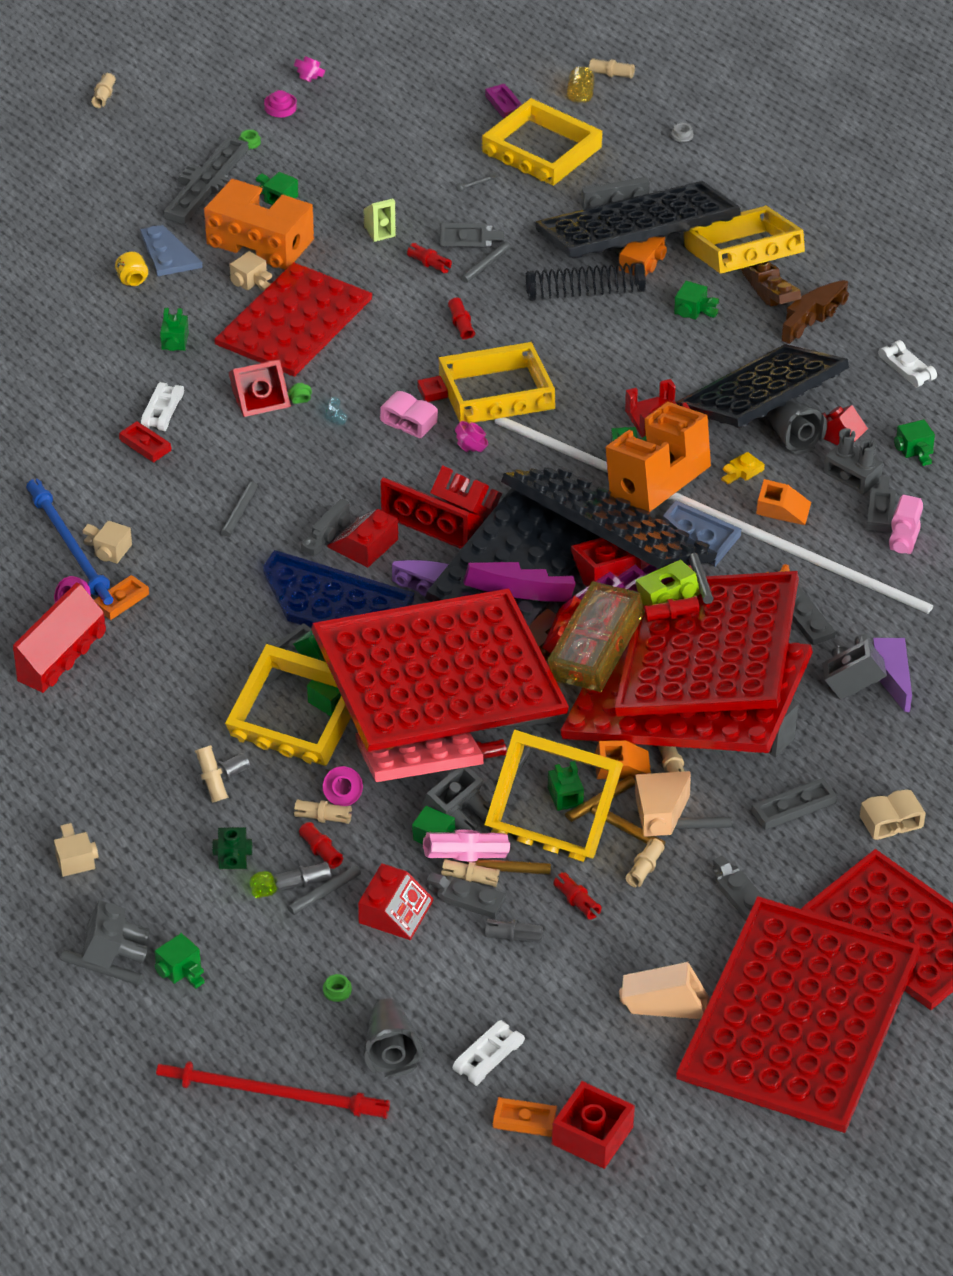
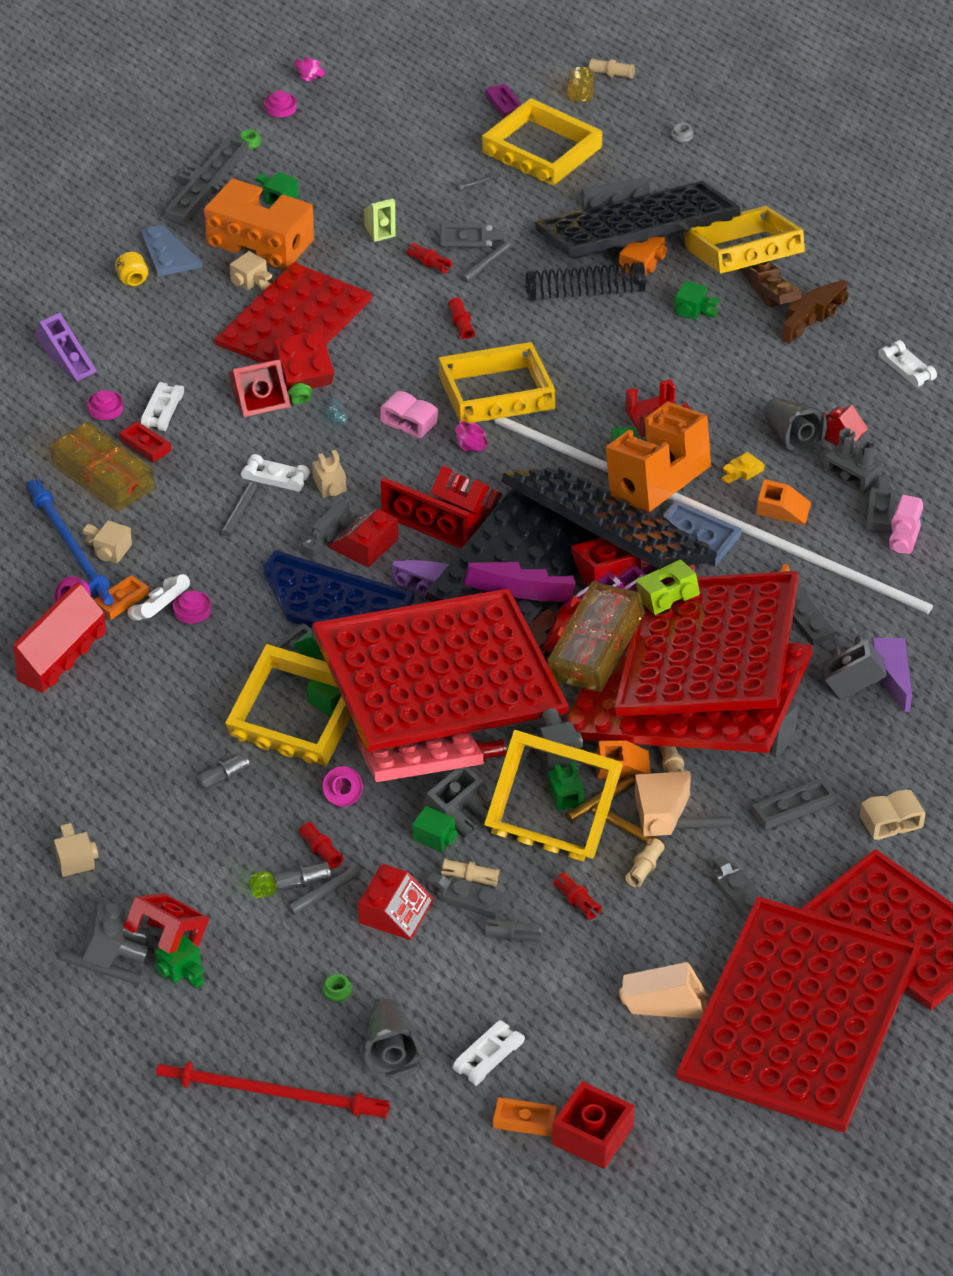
tan pin [91,73,115,108] -> none
green brick [160,308,189,351] -> none
tan pin [195,745,228,803] -> none
dark green brick [212,827,253,869] -> none
tan pin [294,799,352,824] -> none
red plate [417,375,448,402] -> none
bright pink piece [423,829,510,861] -> none
pearl gold bar [467,859,551,875] -> none
red pin [644,596,700,622] -> none
black plate [676,344,849,428] -> none
dark grey bar [689,553,713,604] -> none
green brick [894,419,935,466] -> none
none -> medium lavender slope [34,313,97,382]
none -> clear yellow brick [50,421,155,513]
none -> dark pink plate [87,390,123,420]
none -> red panel [124,893,210,953]
none -> white plate [128,574,190,621]
none -> dark pink plate [173,591,211,624]
none -> white plate [241,454,310,492]
none -> red brick [272,330,334,392]
none -> tan brick [312,450,346,498]
none -> dark grey brick [539,708,583,783]

